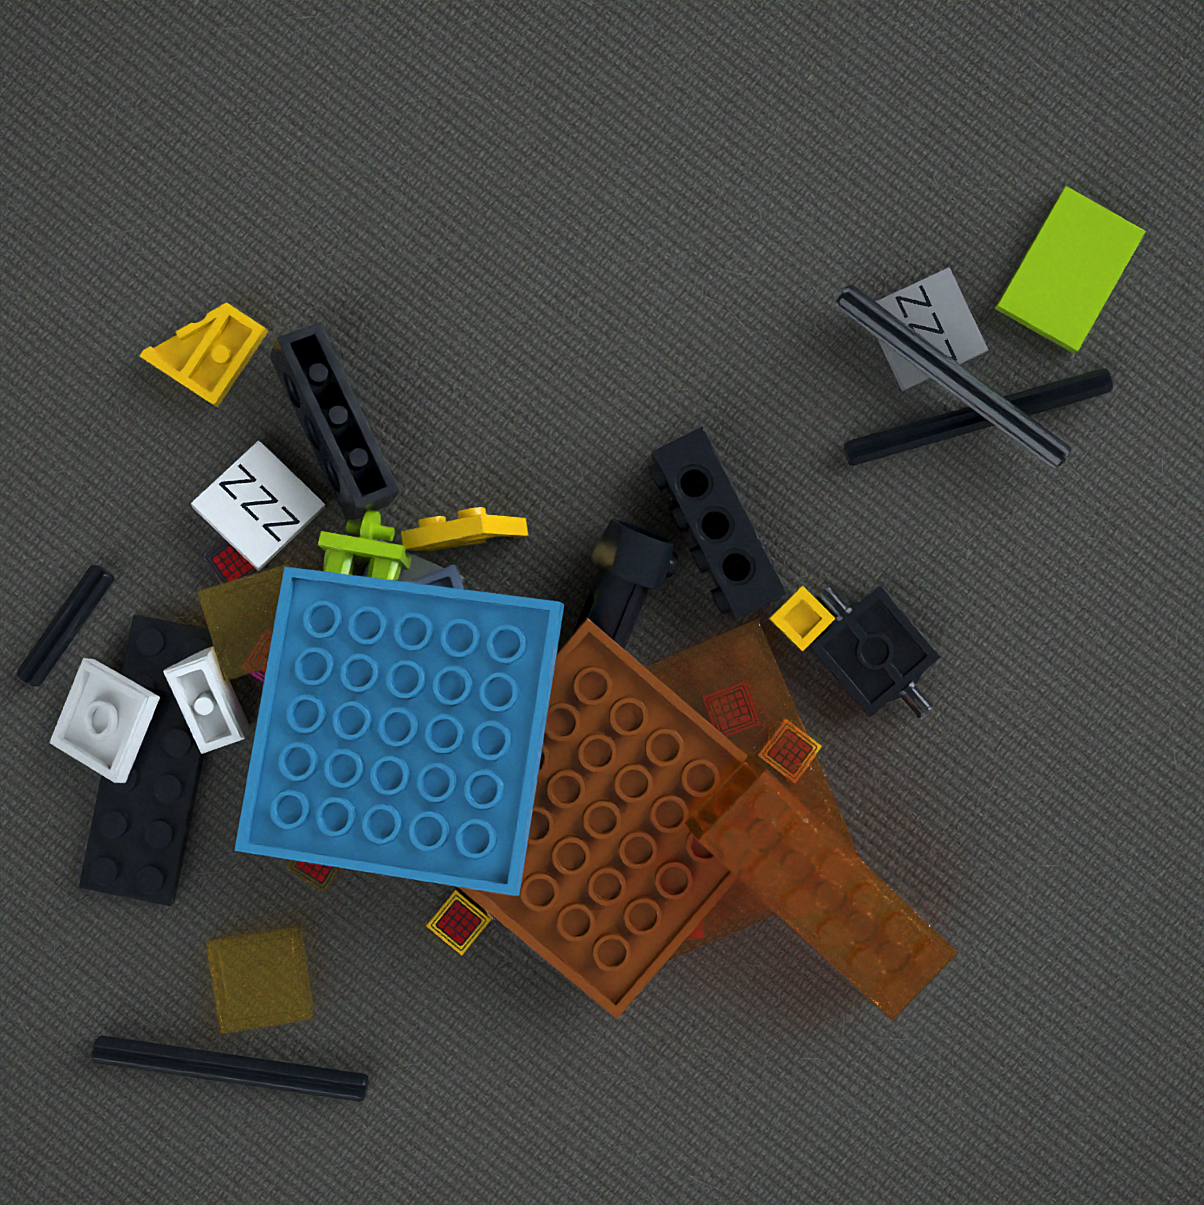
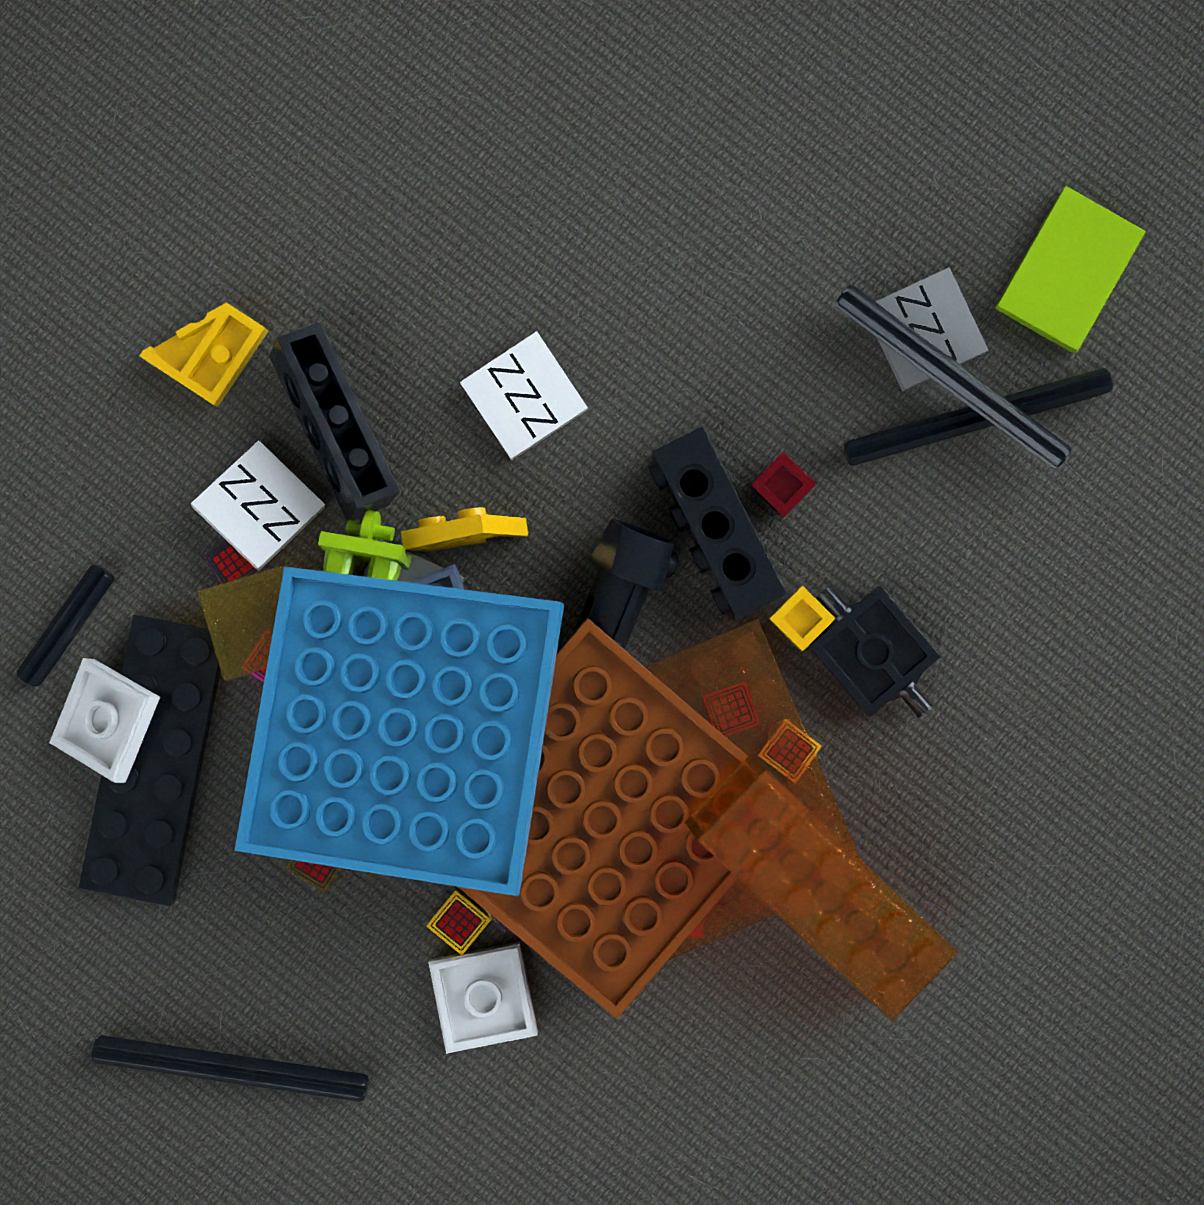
white slope [163,646,249,754] -> none
clear yellow tile [206,924,315,1034] -> none
none -> white tile [428,941,538,1054]
none -> white tile [460,331,588,460]
none -> dark red plate [749,452,816,518]

